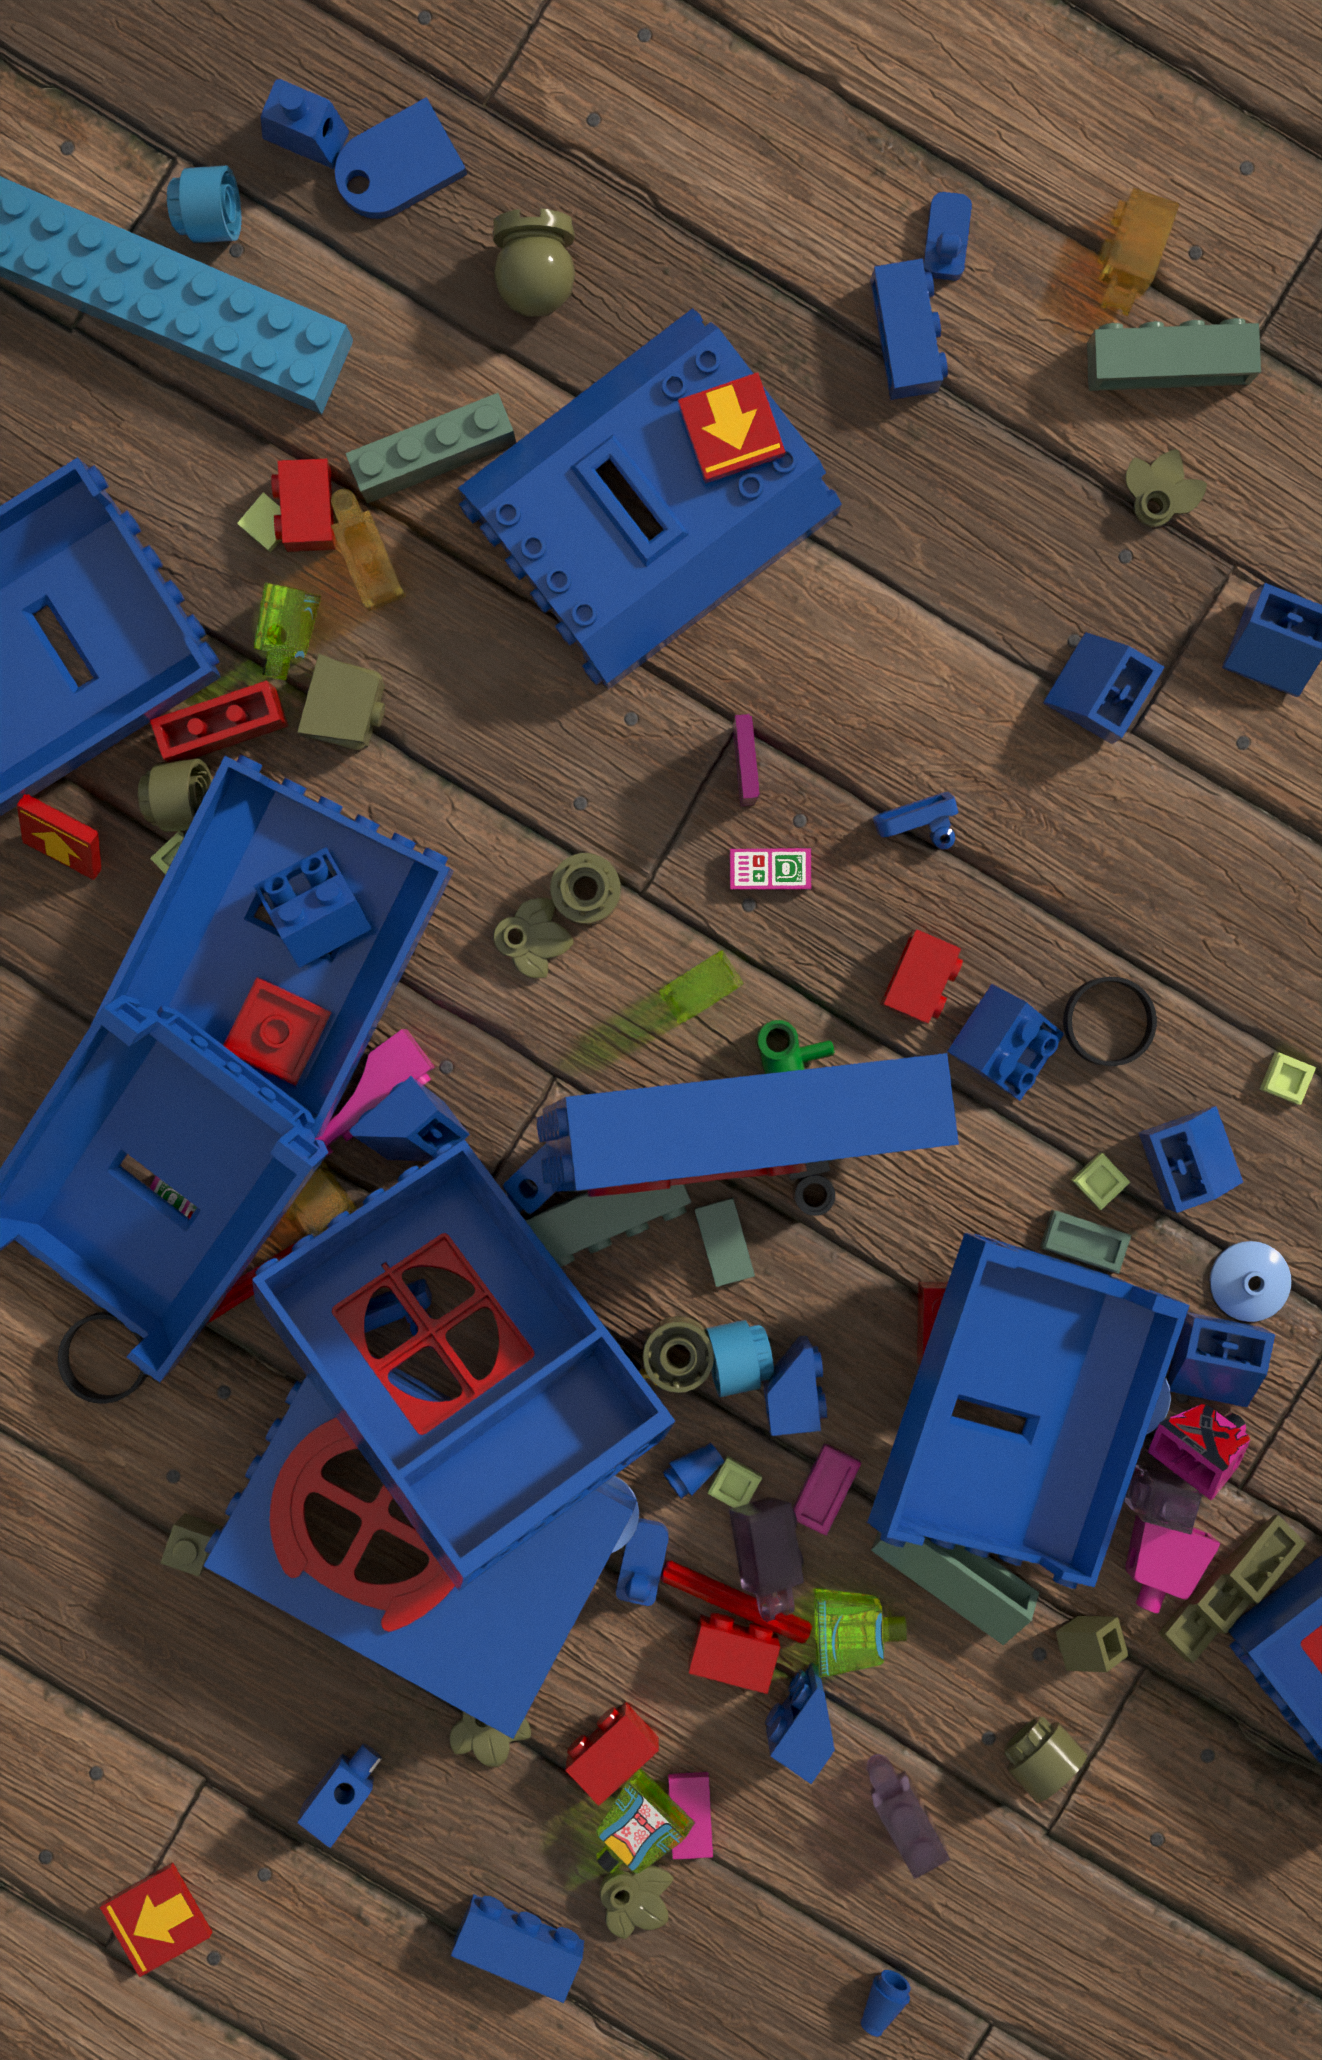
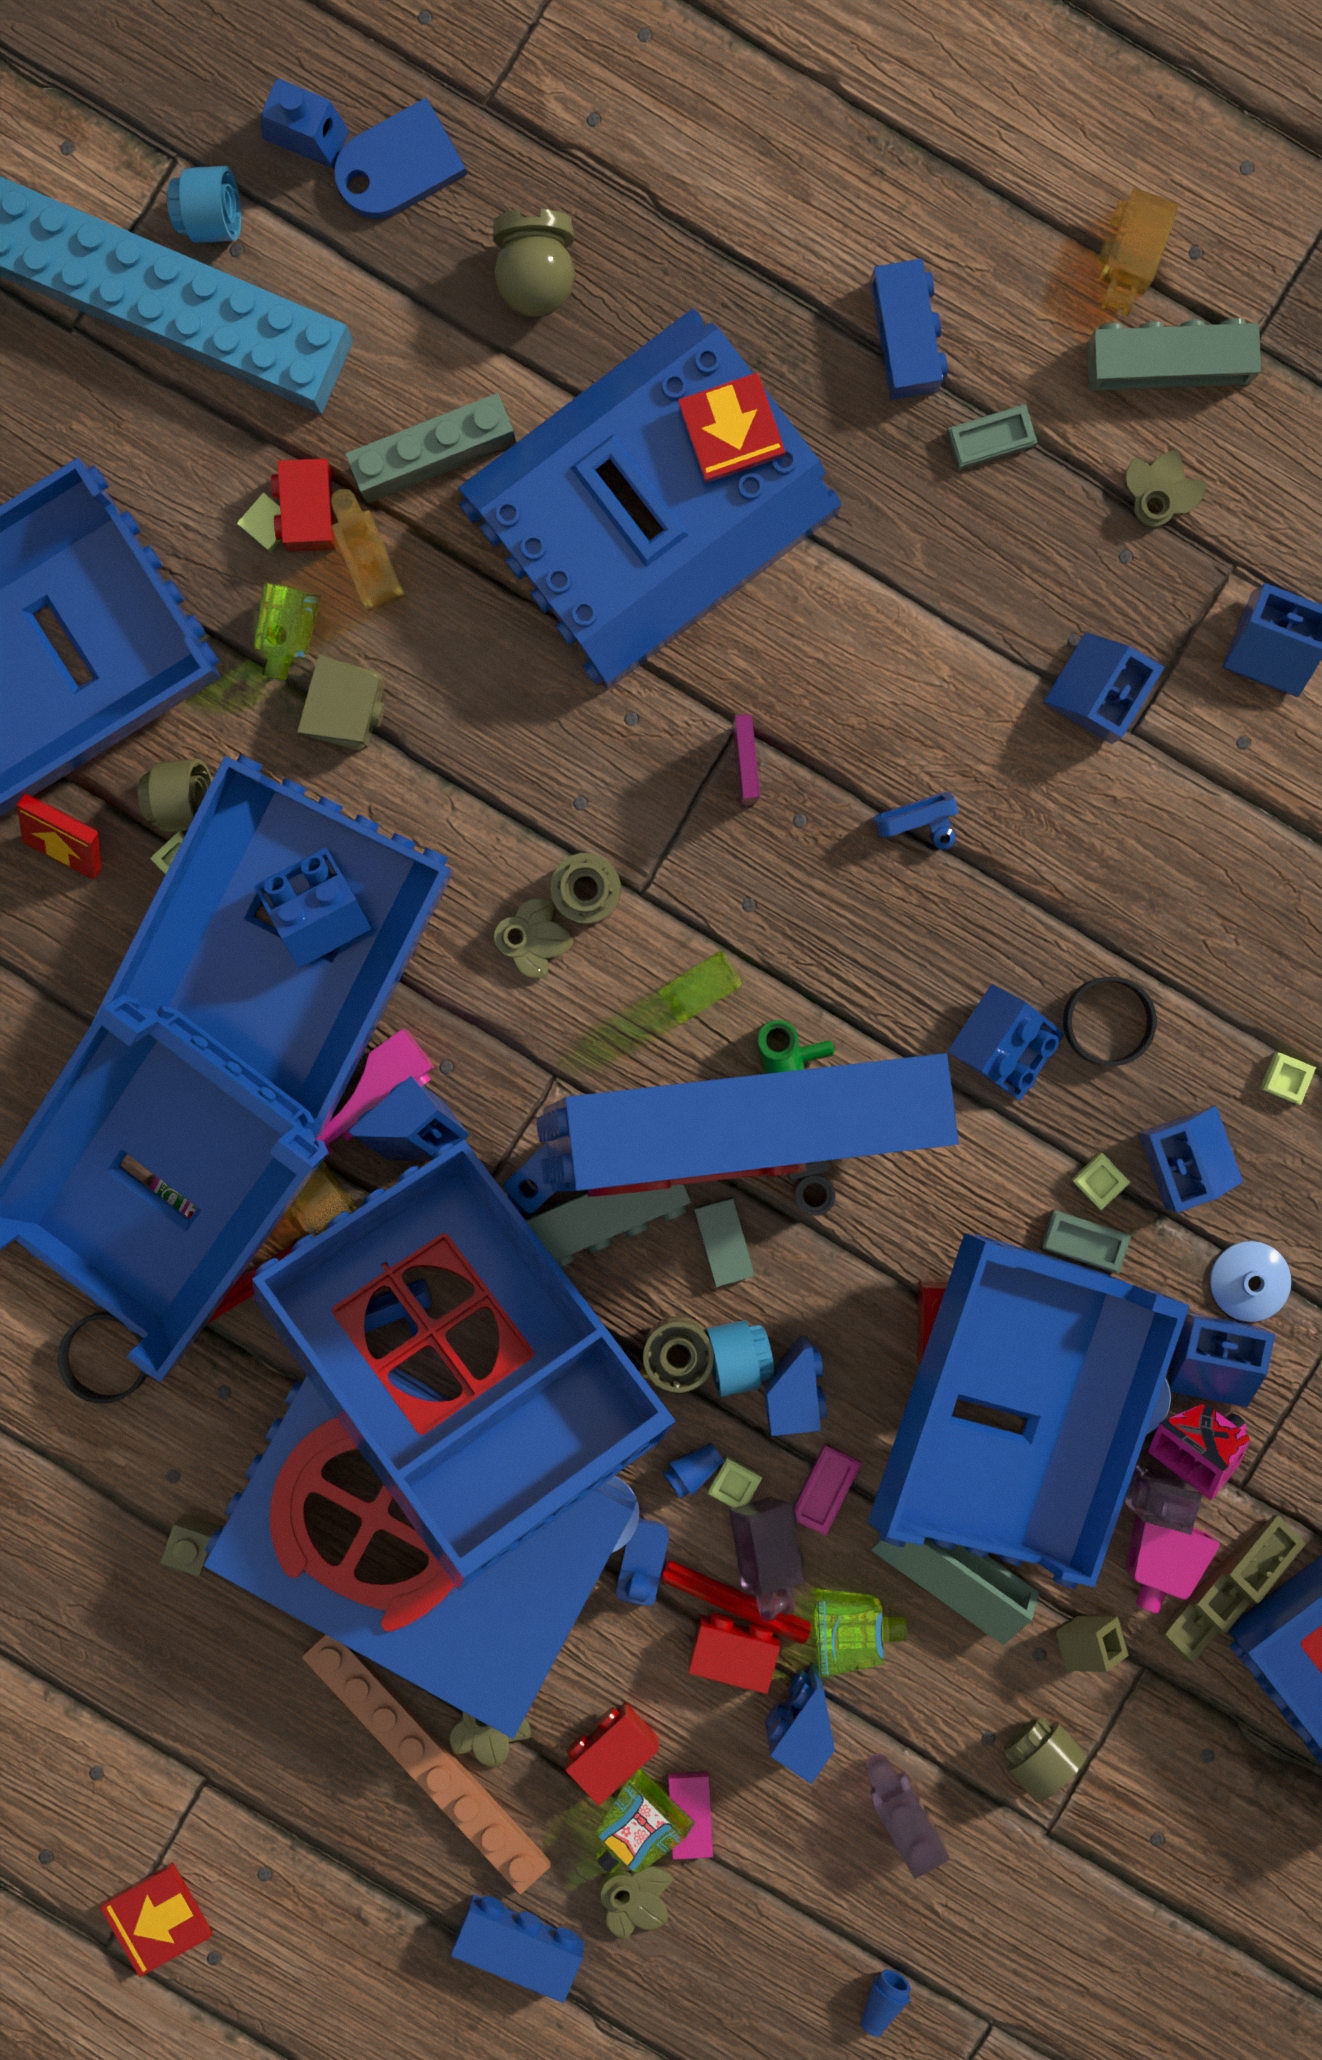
red brick [150,680,289,762] -> none
red tile [223,976,332,1086] -> none
blue torso [297,1743,382,1848] -> none
tile [730,848,811,890] -> none
red brick [880,929,963,1024] -> none
blue piece [923,192,972,281] -> none
none -> nougat plate [302,1634,551,1895]
none -> sand green tile [947,404,1038,470]

